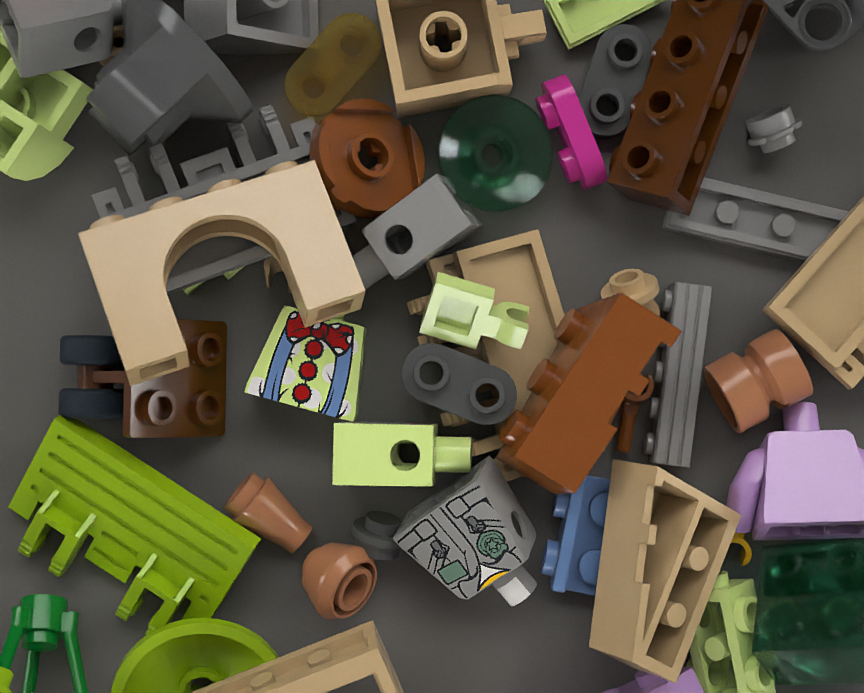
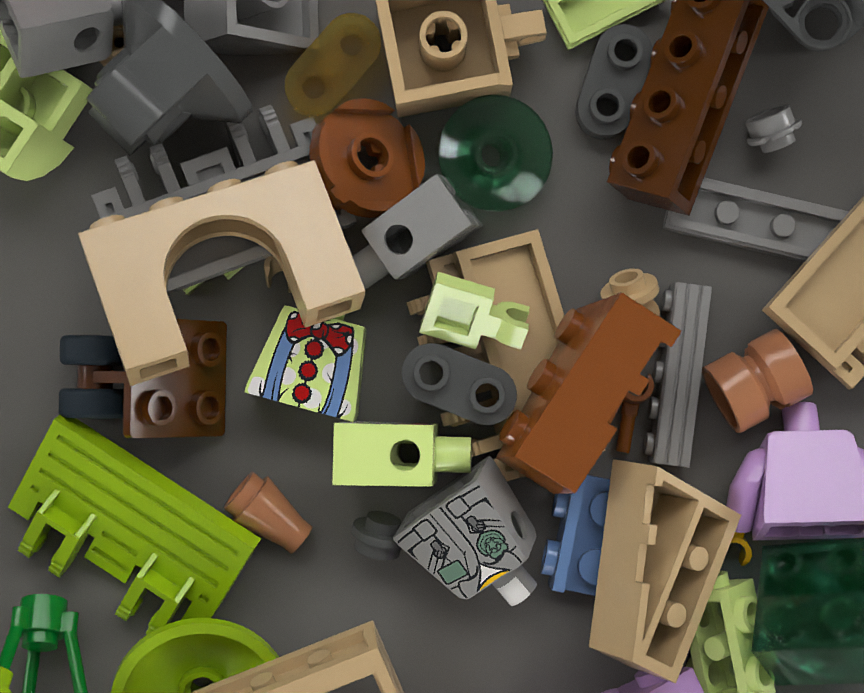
nougat cone [302,542,377,620] -> none
dark pink plate [535,74,607,190] -> none

